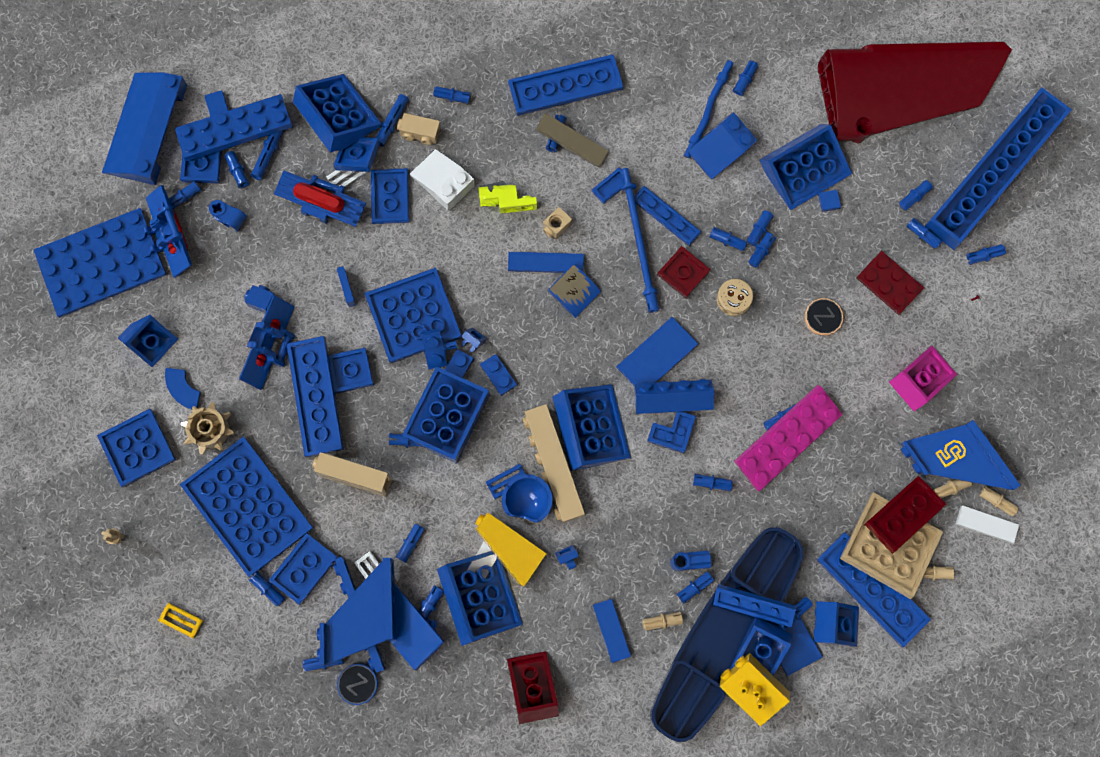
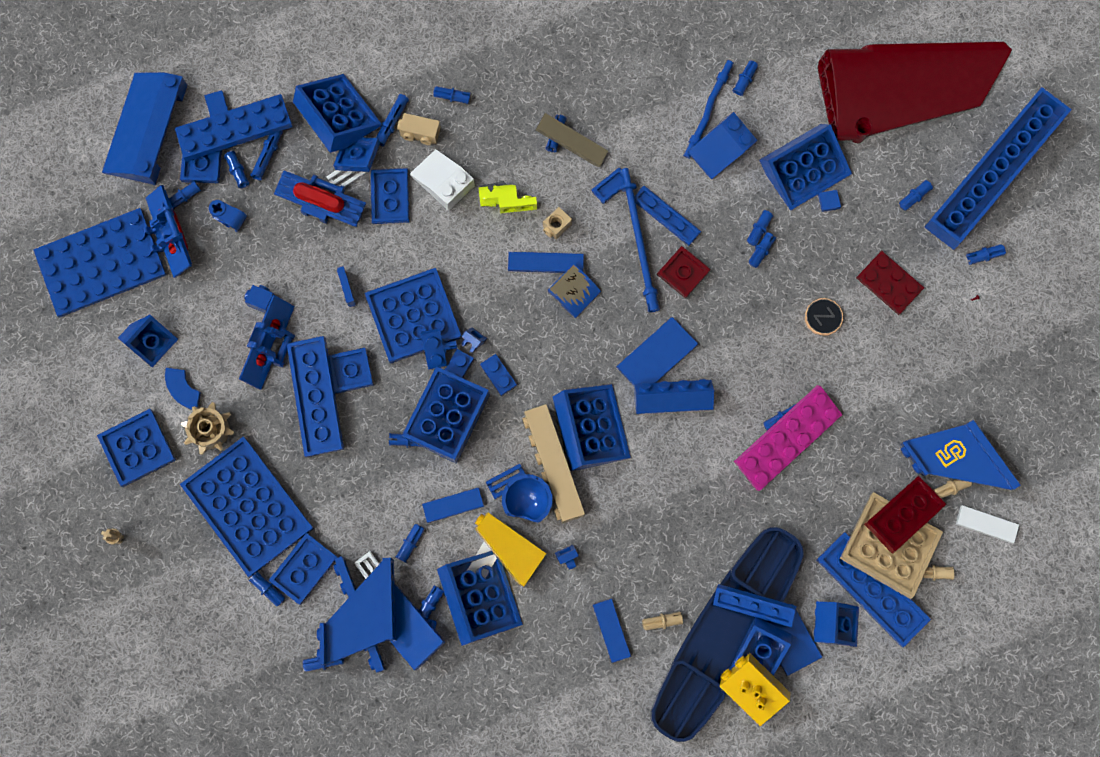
yellow tile [158,603,204,639] -> none
tan brick [312,452,392,497] -> none
black tile [337,664,378,705] -> none
dark red slope [507,651,559,724] -> none
blue plate [508,54,623,116] -> none
blue plate [647,411,696,454] -> none
blue piece [670,551,711,572] -> none
blue axle [676,572,714,604] -> none
blue axle [693,473,733,491] -> none
blue axle [709,226,747,251] -> none
tan head [717,279,753,316] -> none
blue axle [777,597,813,631] -> none
dark pink slope [889,346,957,411] -> none
blue axle [906,218,942,249] -> none
tan axle [979,486,1018,516] -> none
none -> blue tile [422,487,484,523]

